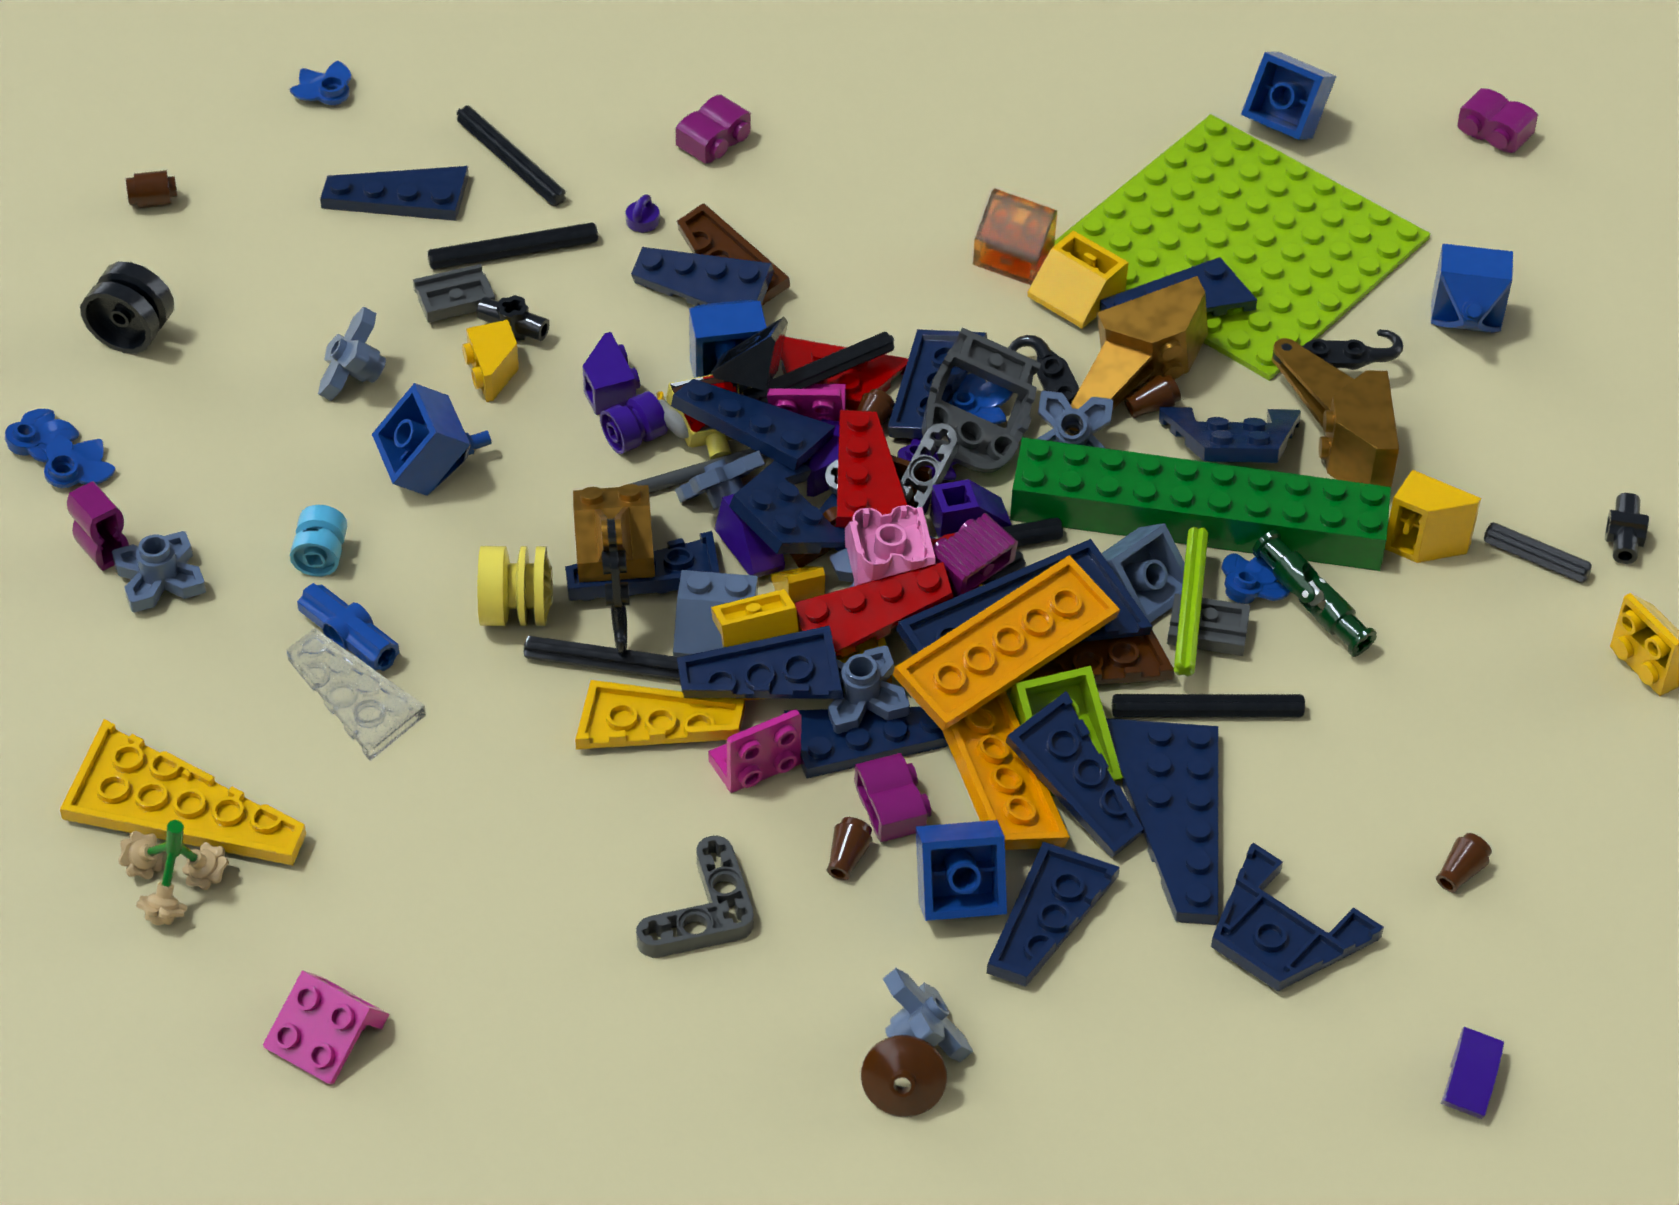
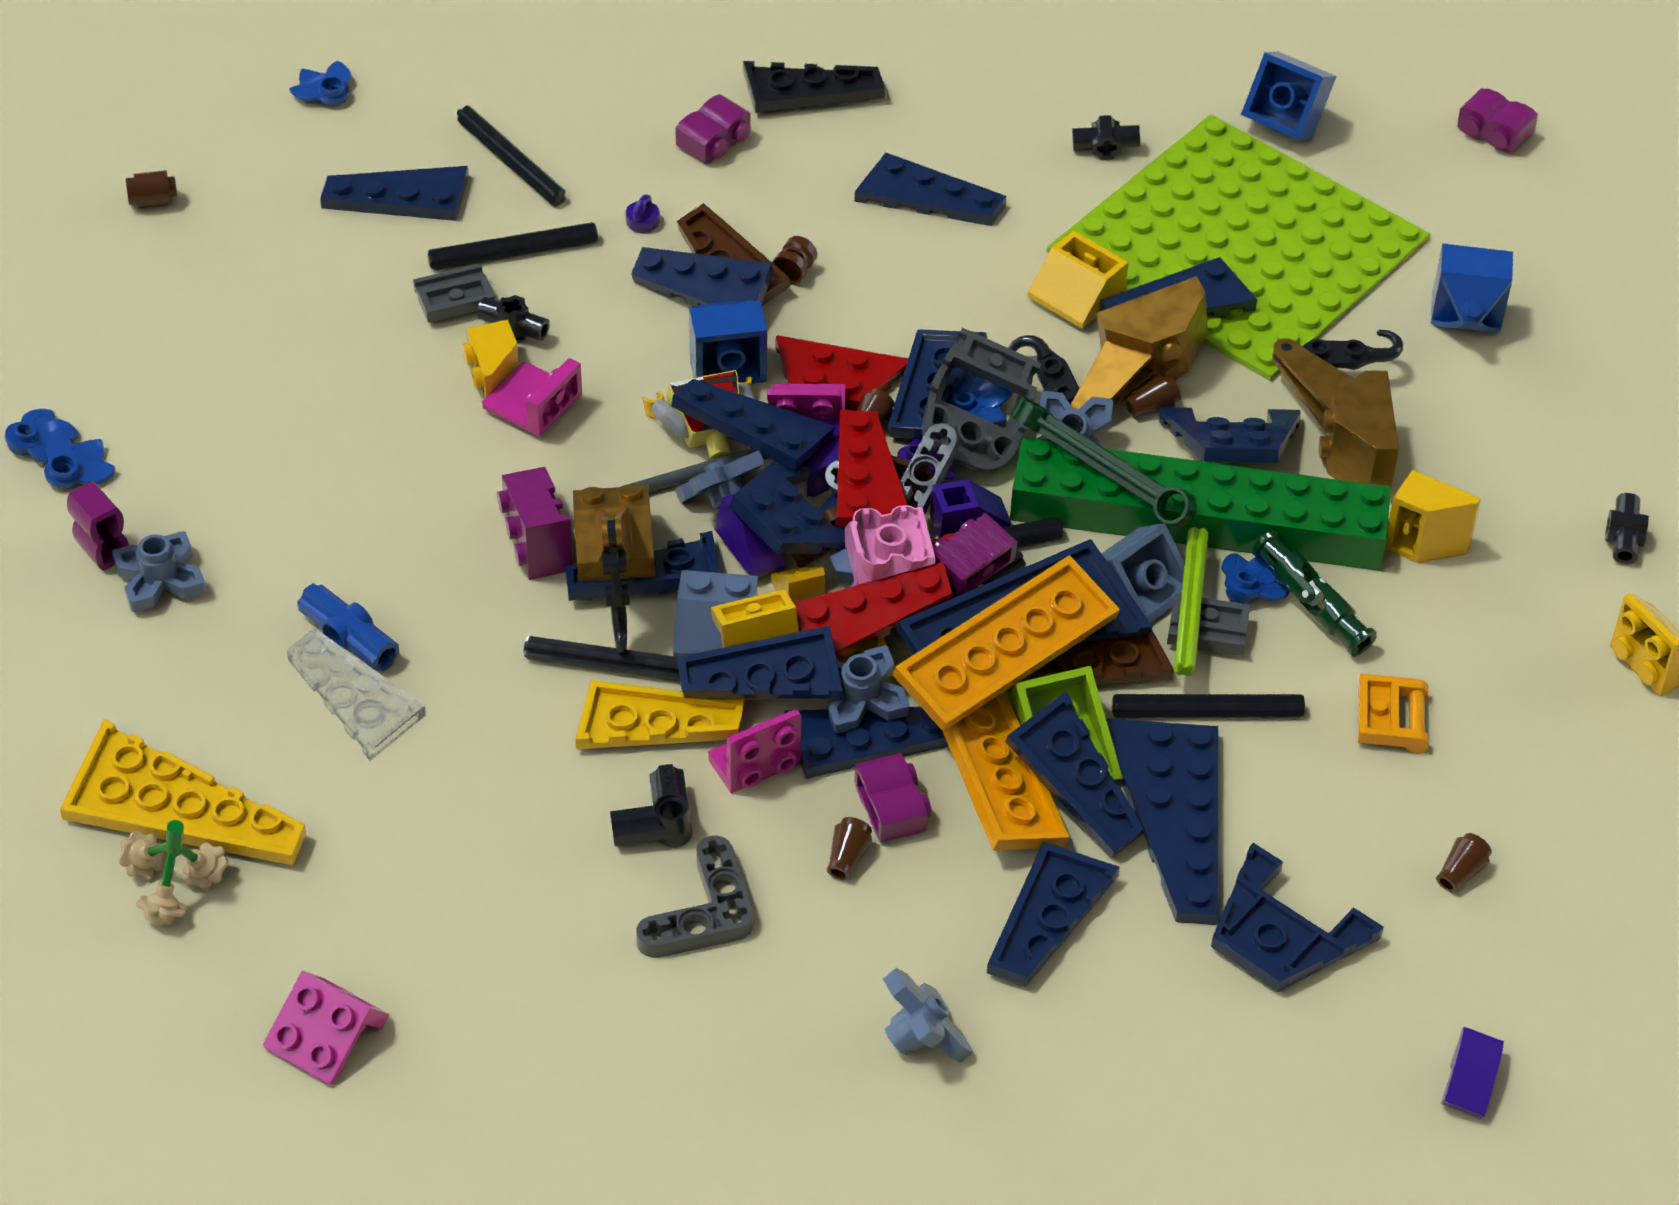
black wheel [80,261,174,354] -> none
medium azure wheel [290,505,348,577] -> none
sand blue plant [318,306,386,401] -> none
blue piece [372,383,492,496] -> none
light yellow wheel [477,546,553,626] -> none
dark purple slope [583,332,640,415] -> none
dark purple wheel [600,391,668,454] -> none
black slope [711,317,788,391] -> none
black axle [741,332,895,403] -> none
reddish brown dish [861,1035,947,1117] -> none
blue piece [916,820,1007,921] -> none
clear orange slope [973,188,1057,285] -> none
black axle [1484,522,1592,583] -> none
none -> dark pink bracket [482,358,582,437]
none -> magenta wedge [497,467,573,580]
none -> black piece [610,764,692,847]
none -> black wing [743,61,885,113]
none -> reddish brown wheel [772,236,818,284]
none -> dark blue wing [854,152,1007,226]
none -> dark green piece [1010,396,1197,527]
none -> black axle [1072,115,1140,160]
none -> light orange plate [1358,674,1429,754]

